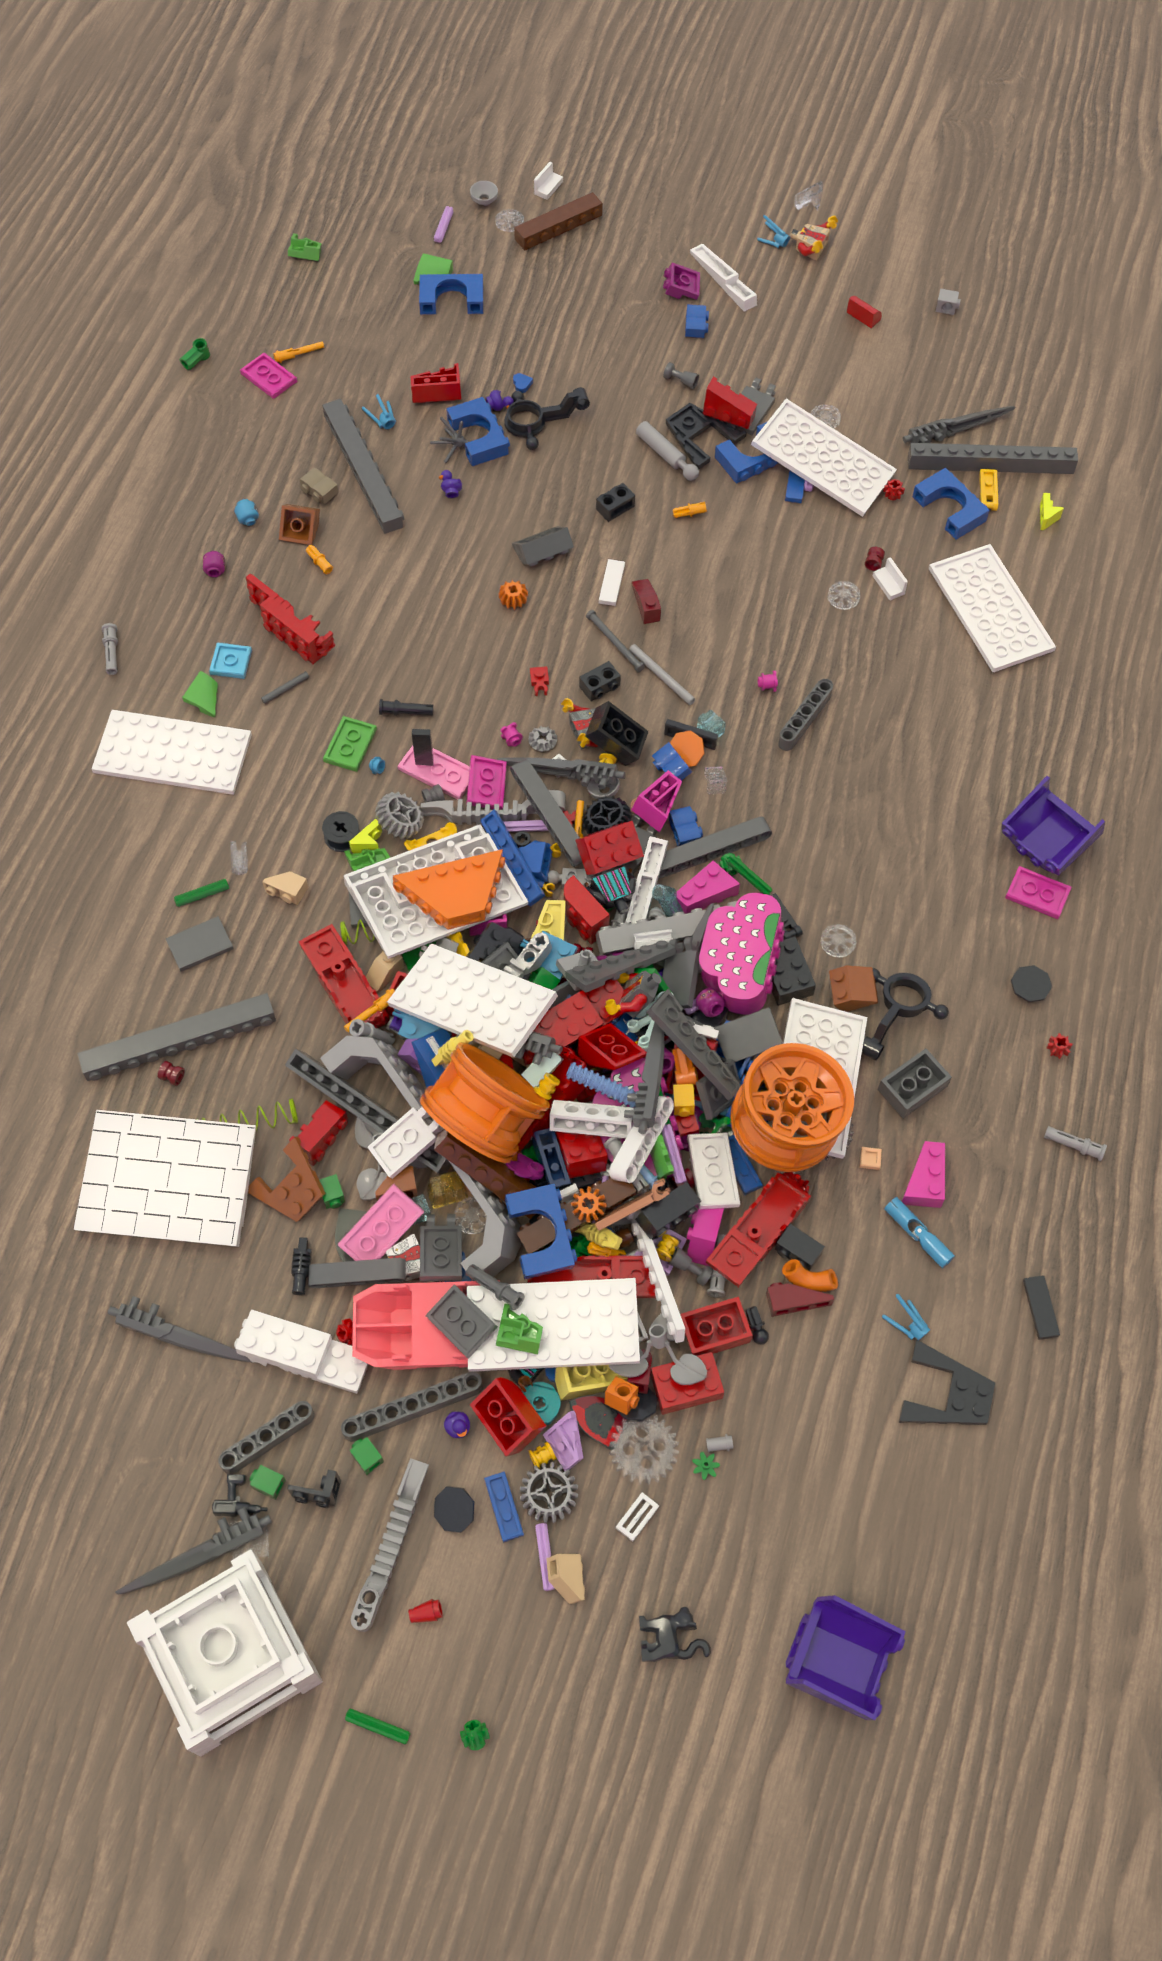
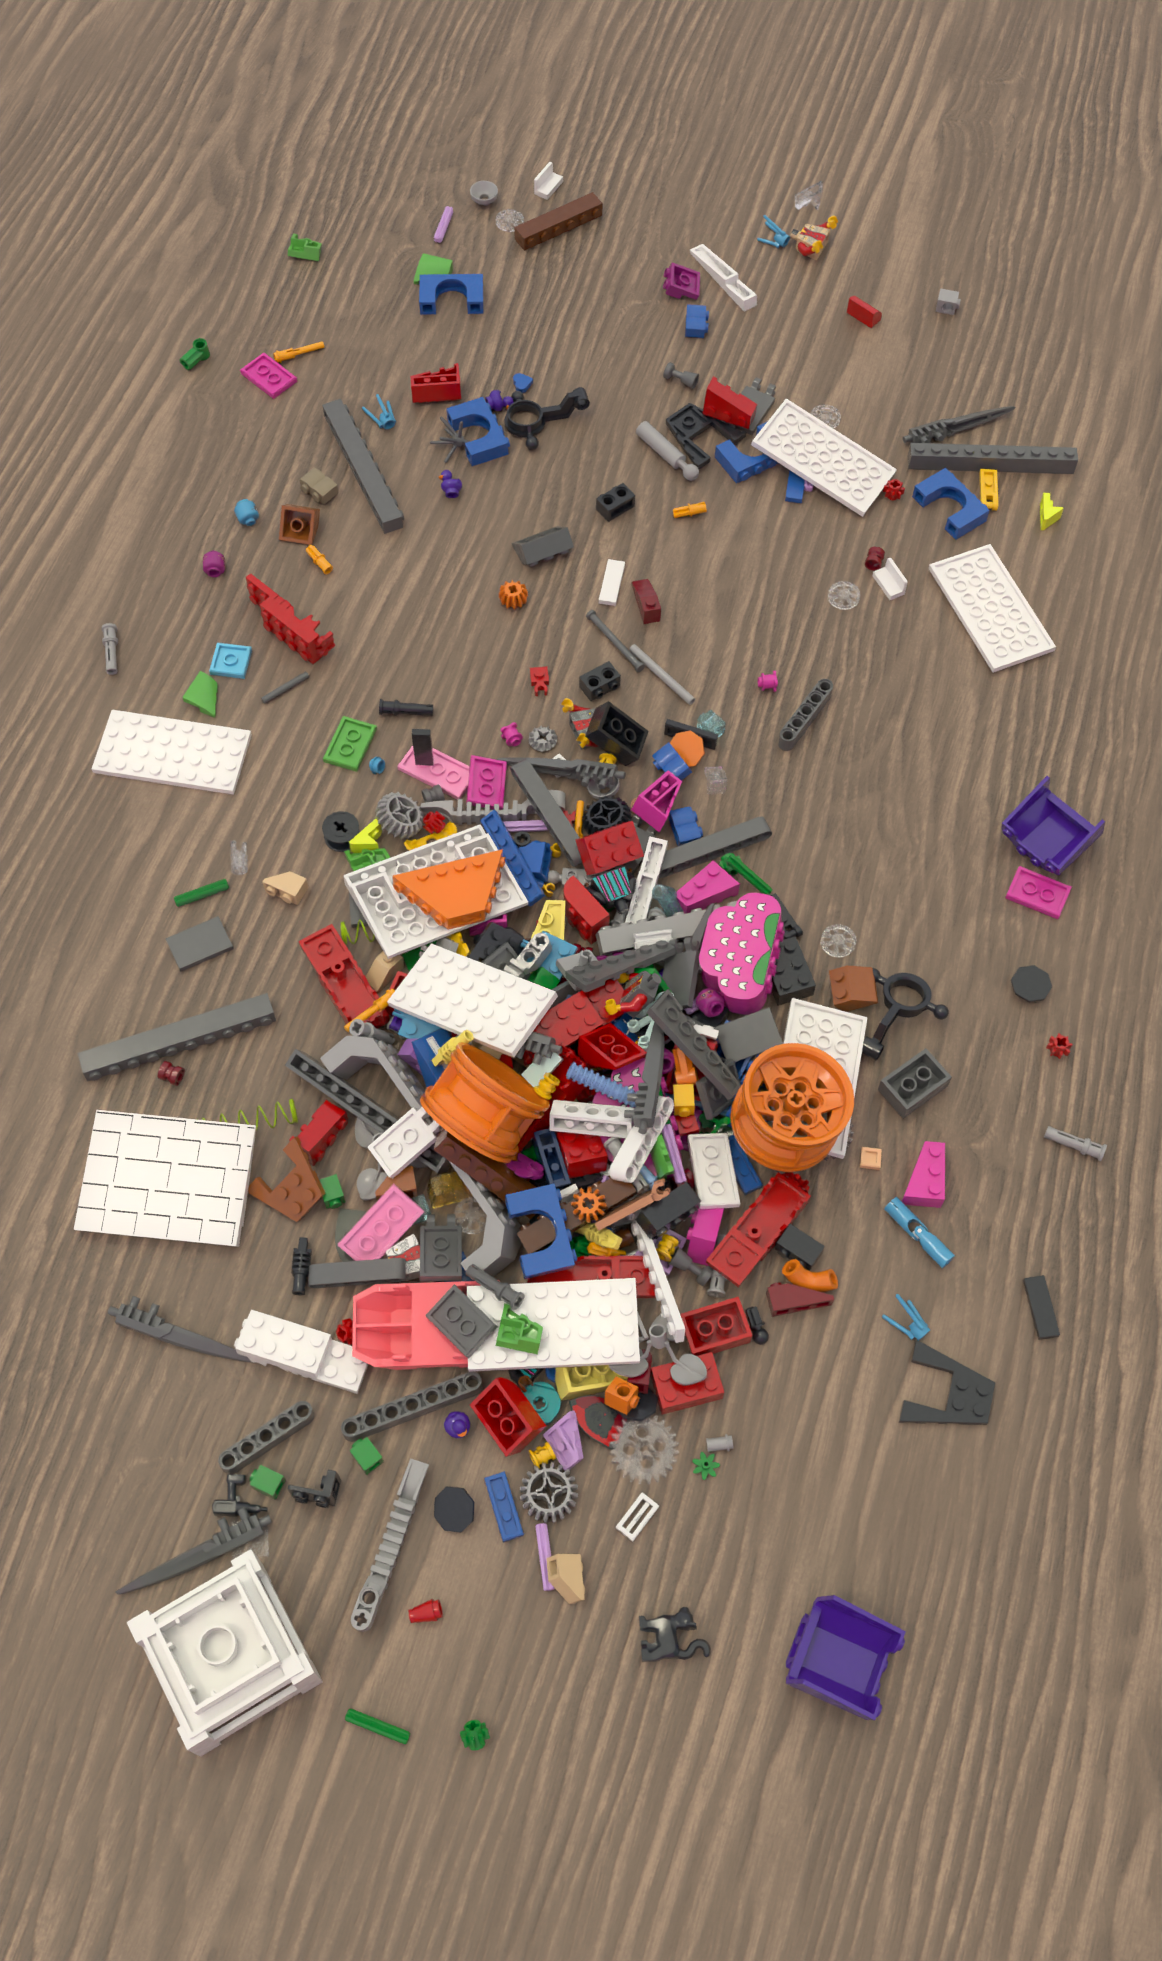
none -> red gear [423,811,446,834]

